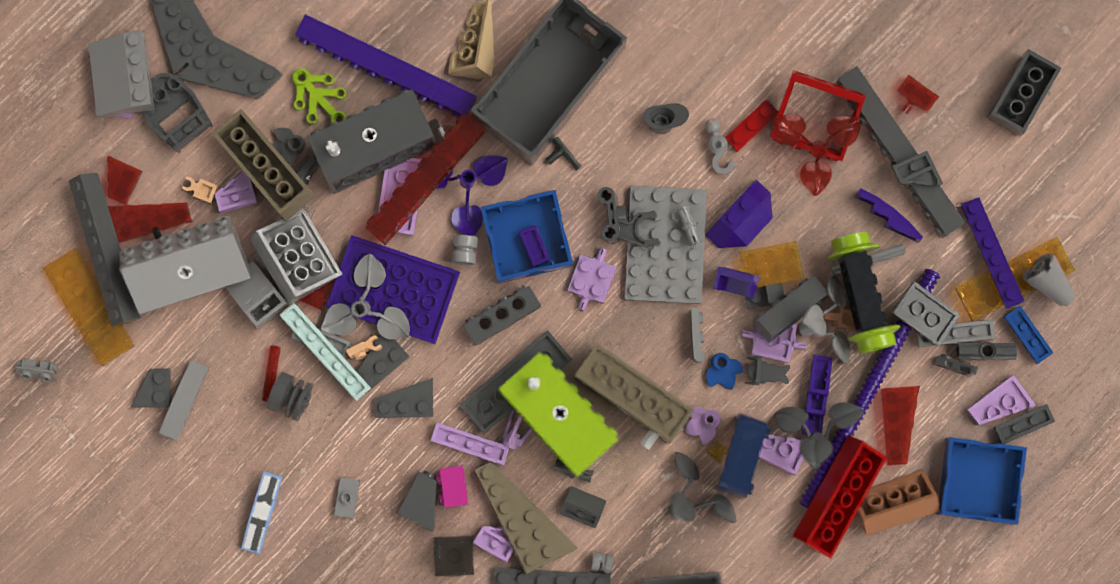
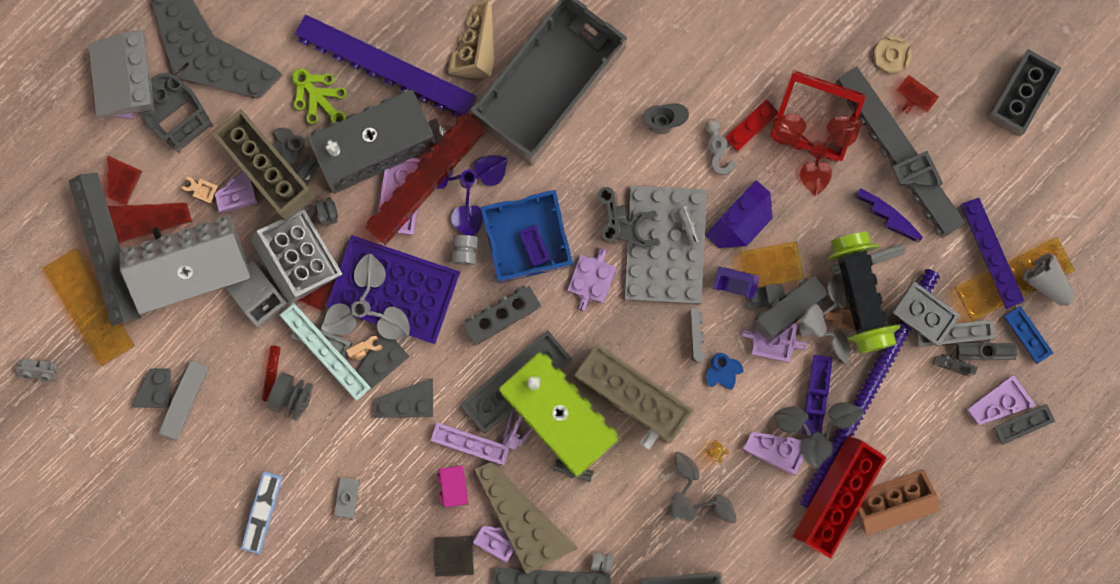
dark grey slope [398,471,437,531] -> none
pearl dark grey piece [546,137,582,171] -> none
dark grey panel [560,487,606,529] -> none
lavender plate [685,407,721,445] -> none
dark blue windscreen [714,413,771,498] -> none
dark grey hair [745,356,790,385] -> none
clear red wing [881,386,920,466] -> none
blue tile [937,437,1027,525] -> none
none -> dark grey wheel [315,197,338,226]
none -> tan tile [873,36,912,74]

